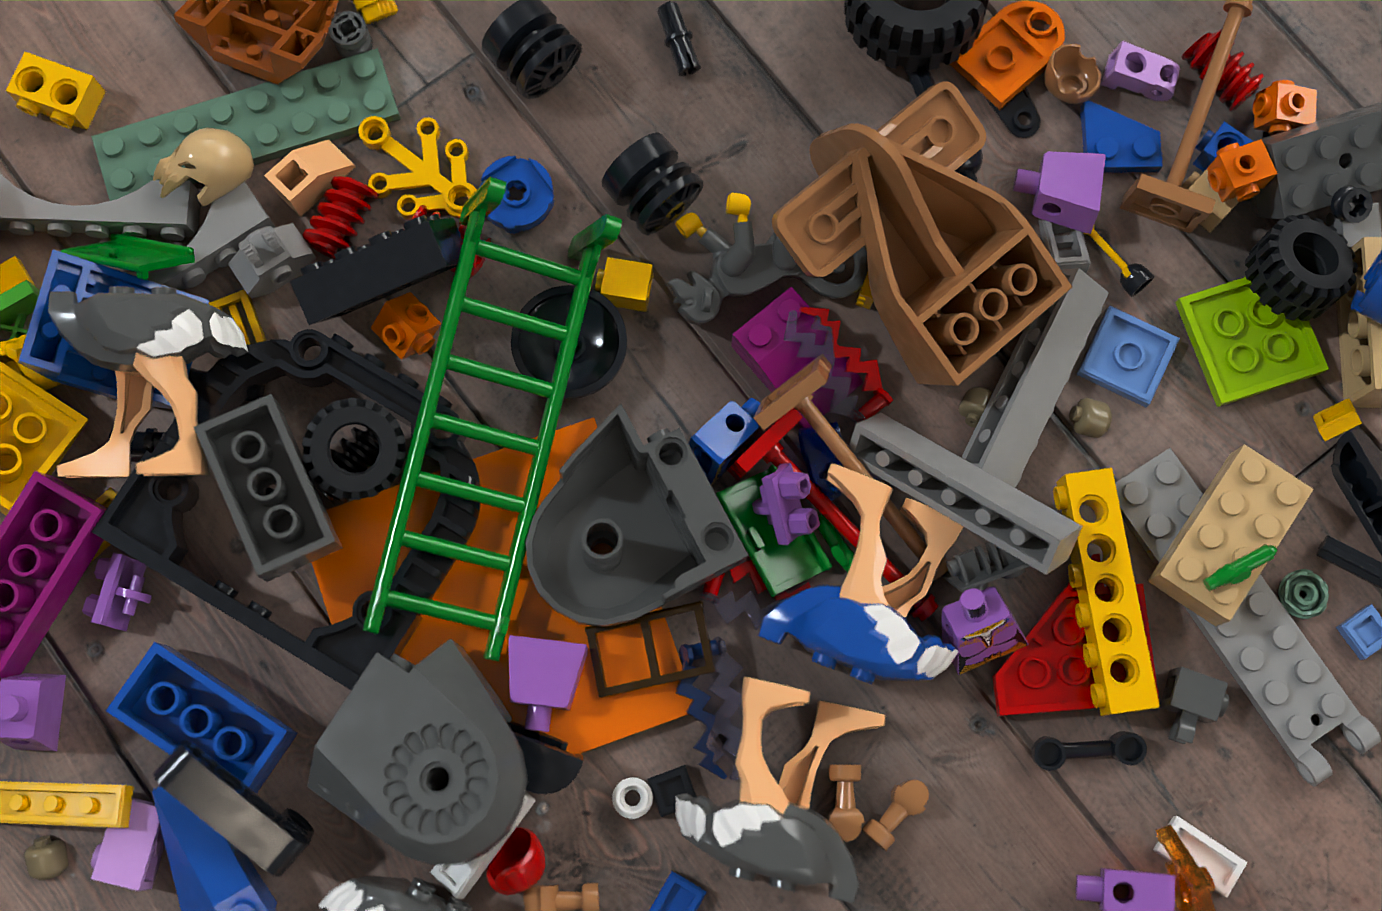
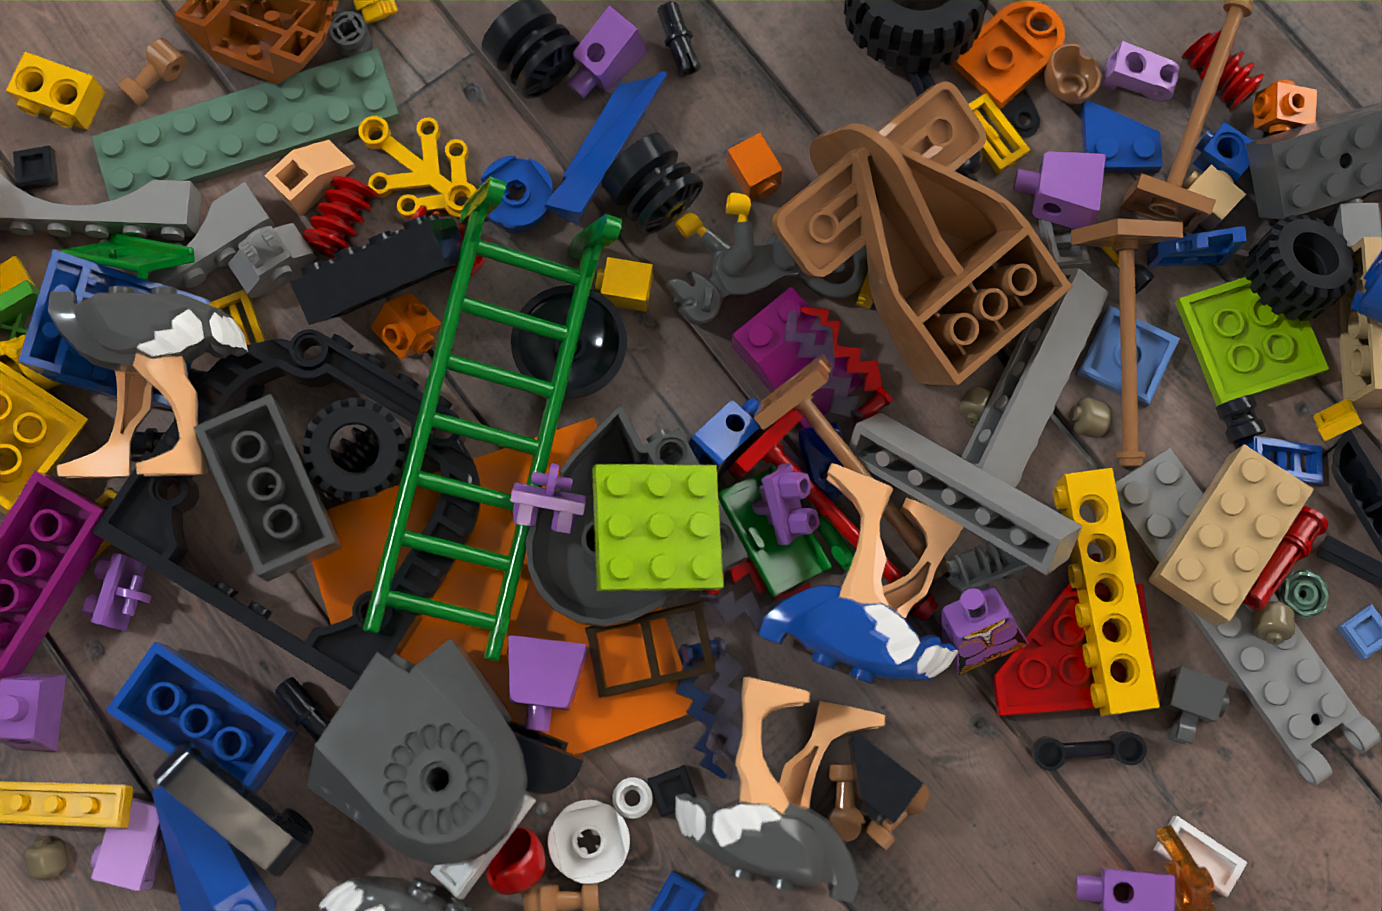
tan helmet [153,127,254,206] -> none
green piece [1203,544,1277,591] -> none
orange brick [1207,139,1278,202] -> none
black bush [1330,186,1373,223] -> none
none -> black tile [13,146,58,191]
none -> medium nougat leg [117,38,188,107]
none -> black axle [275,677,331,743]
none -> medium lavender hips [510,463,586,534]
none -> blue wedge [545,71,667,226]
none -> white plate [548,800,630,884]
none -> medium lavender torso [567,5,647,99]
none -> lime plate [592,464,723,592]
none -> orange brick [727,132,783,200]
none -> black slope [848,732,924,826]
none -> yellow tile [968,93,1030,175]
none -> medium nougat tile [1071,218,1183,466]
none -> blue wing [1147,226,1247,267]
none -> black wheel [1216,394,1267,444]
none -> blue slope [1238,436,1323,485]
none -> red pin [1243,506,1328,611]
none -> dark tan piece [1253,601,1295,645]

